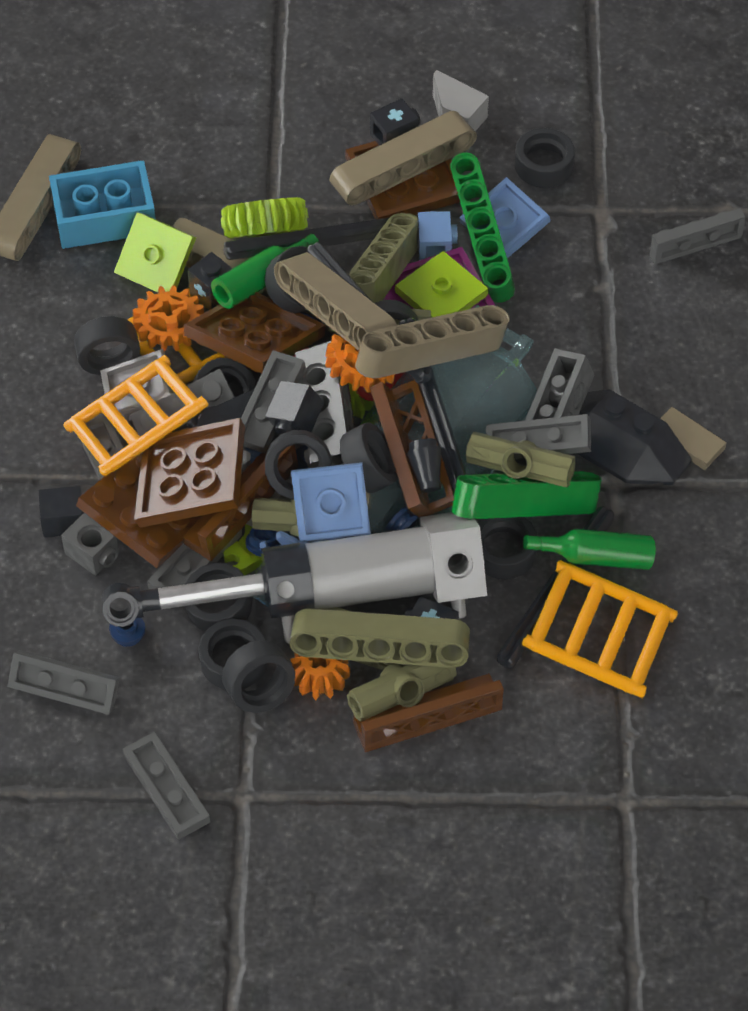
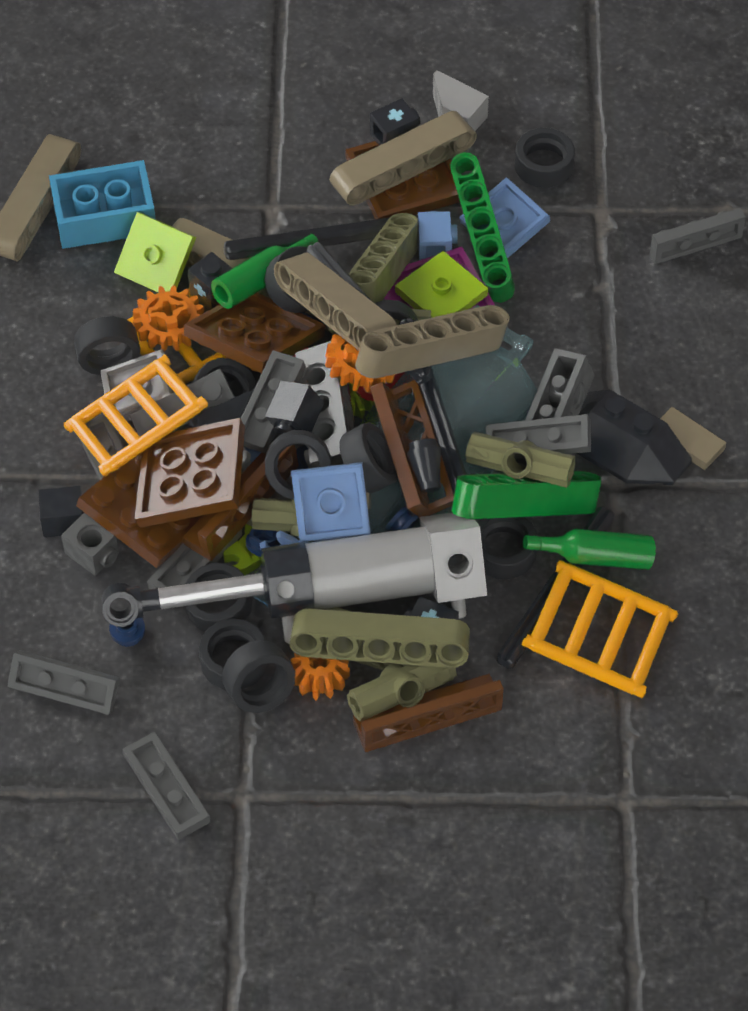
lime gear [221,197,309,239] -> none

